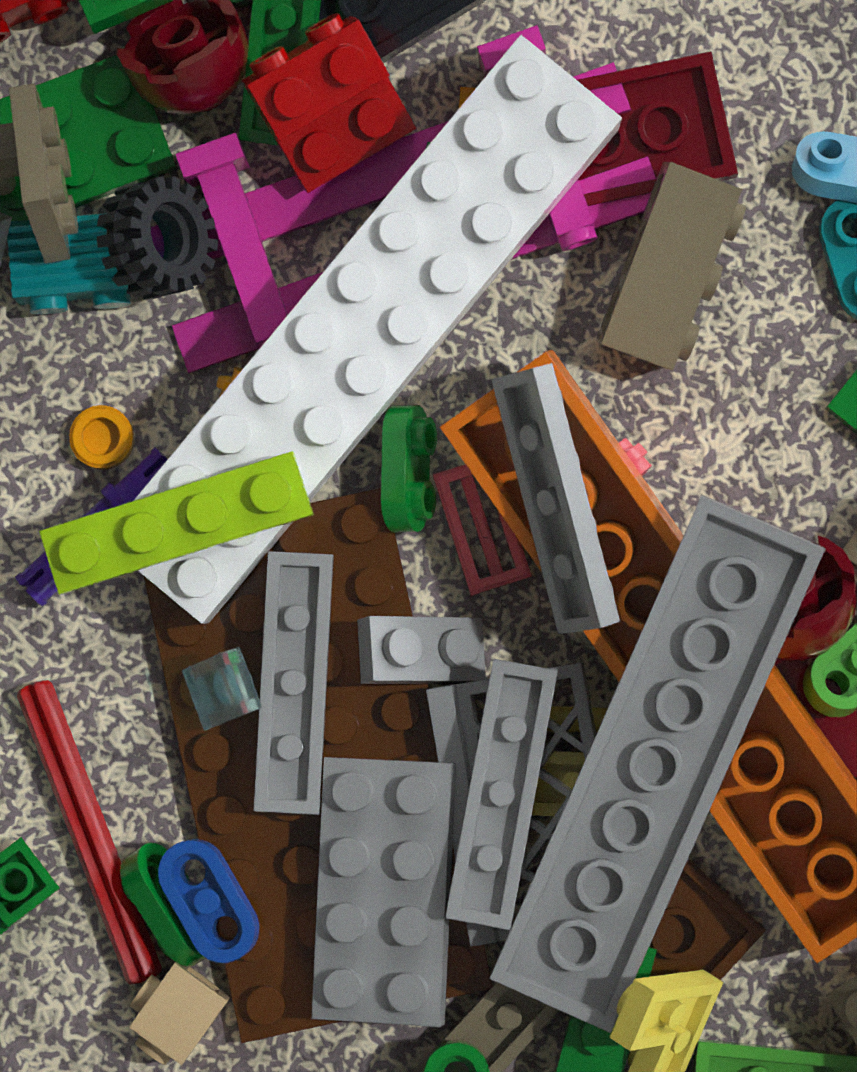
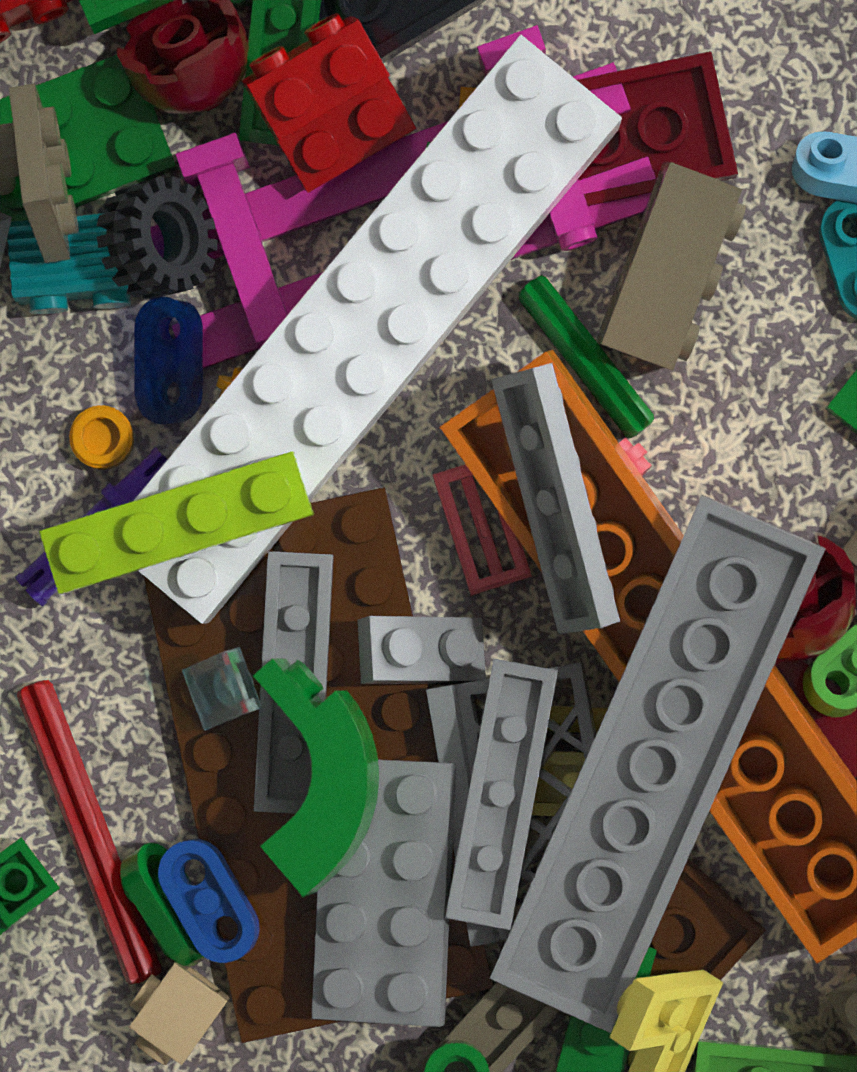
green plate [381,405,437,532] -> none
none -> clear blue plate [134,297,203,424]
none -> green arch [253,658,379,897]
none -> green axle [518,275,654,438]

